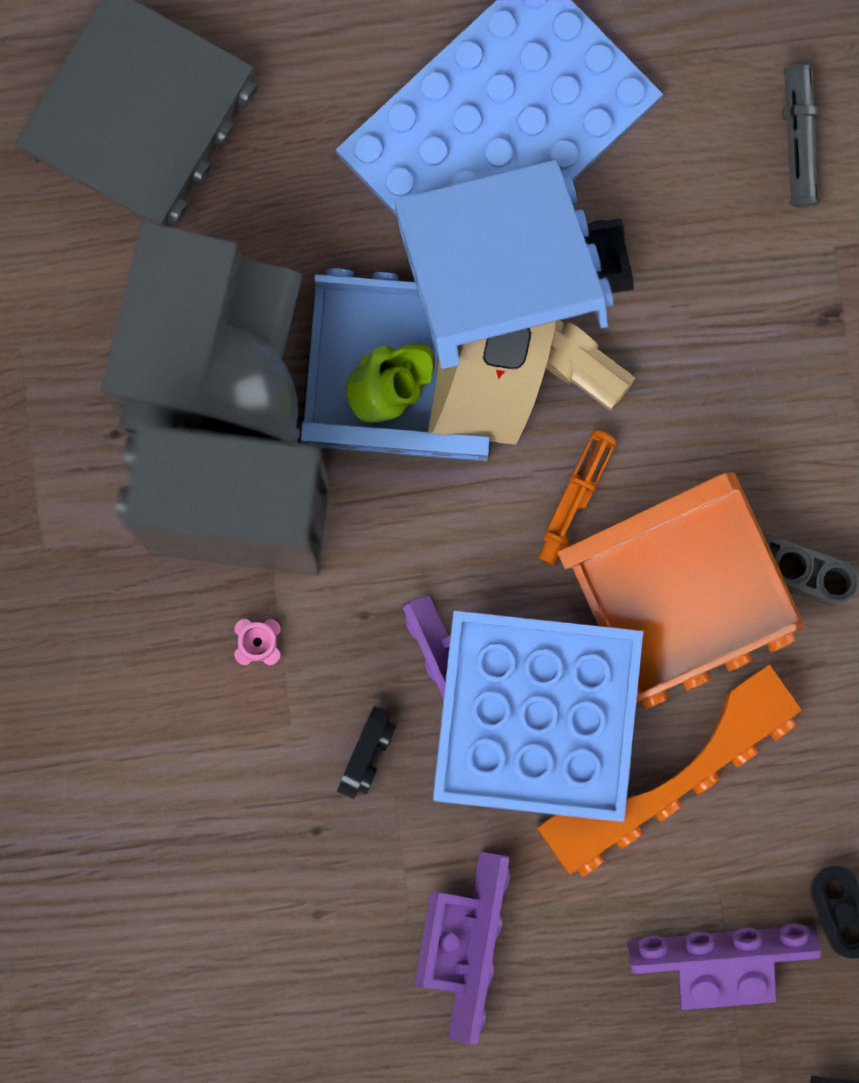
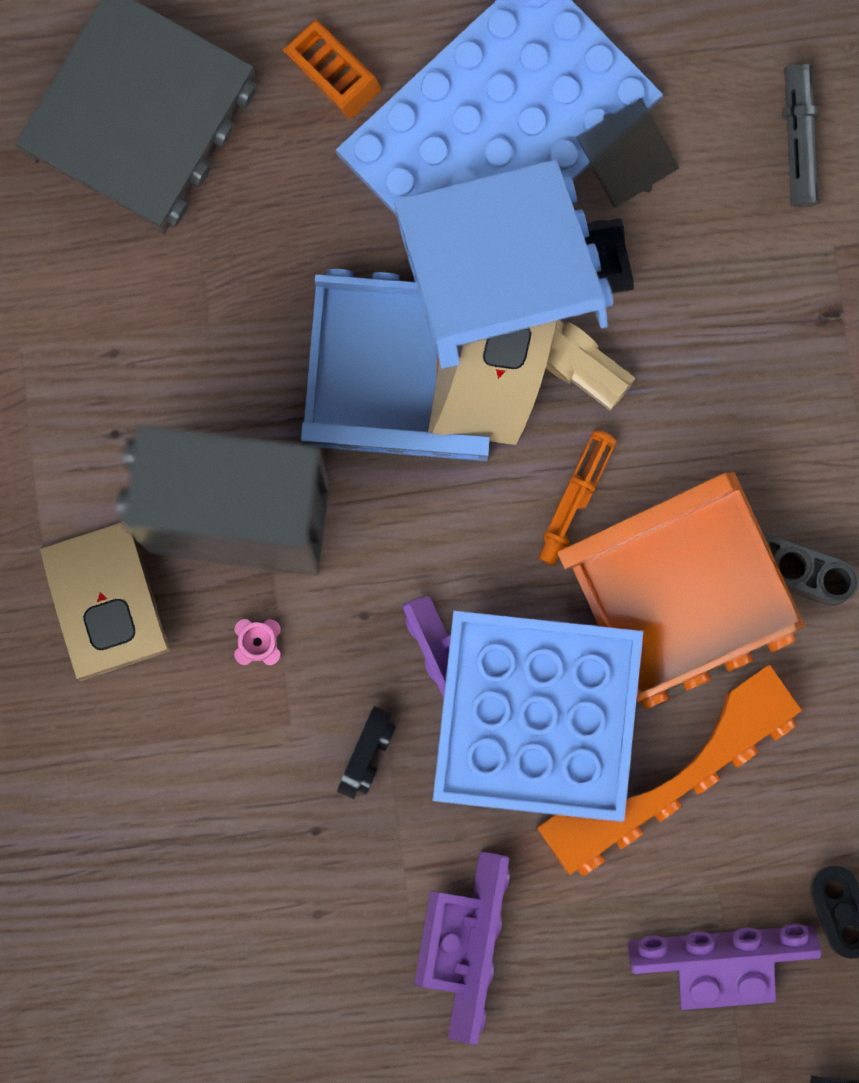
dark grey piece [100,221,302,445] -> none
lime head [346,344,435,424] -> none
none -> tan slope [40,522,170,681]
none -> orange slope [283,19,382,120]
none -> clear smoke piece [576,98,679,207]

